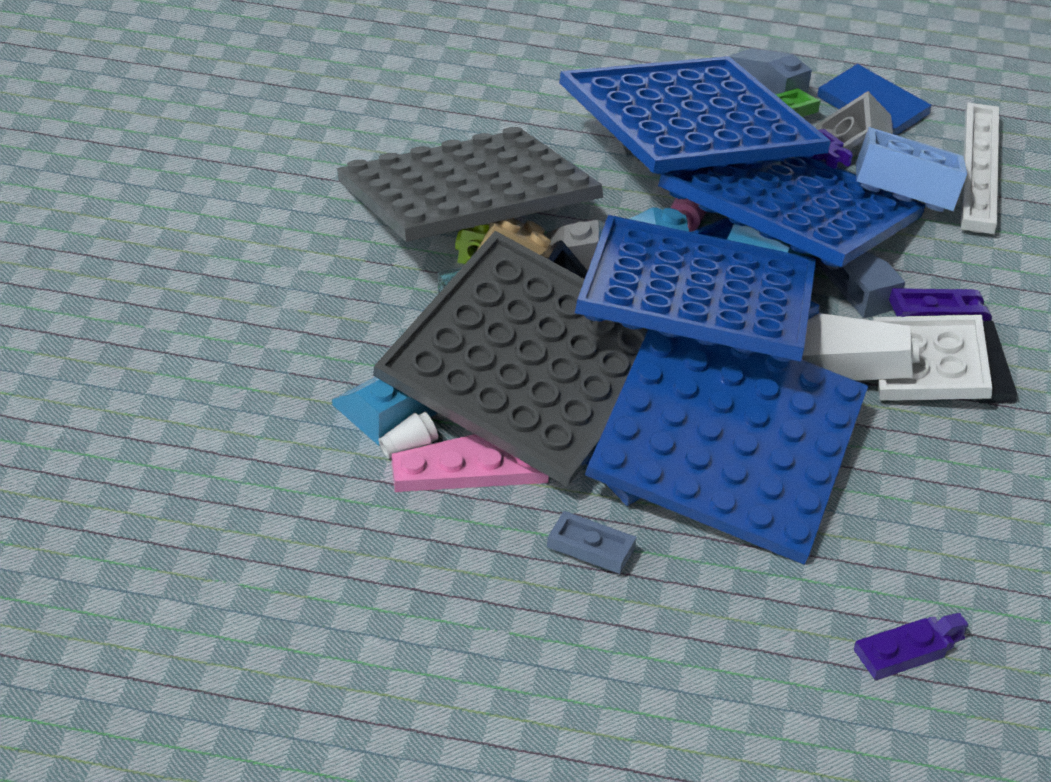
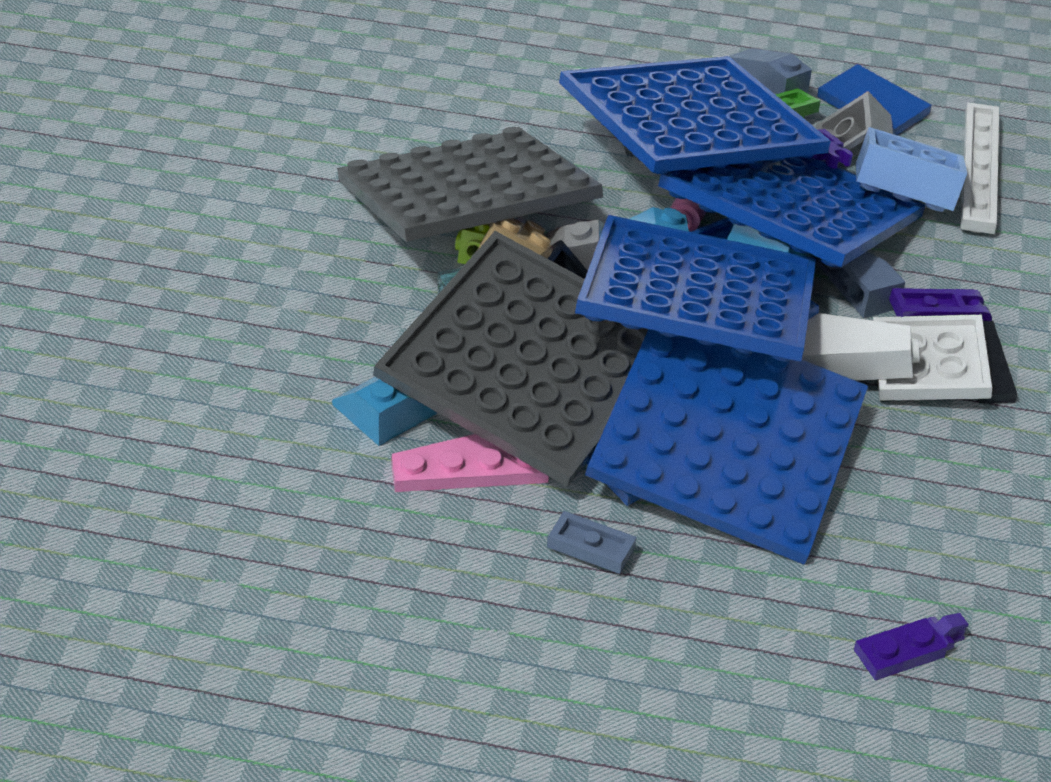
white cone [379,412,438,459] -> none

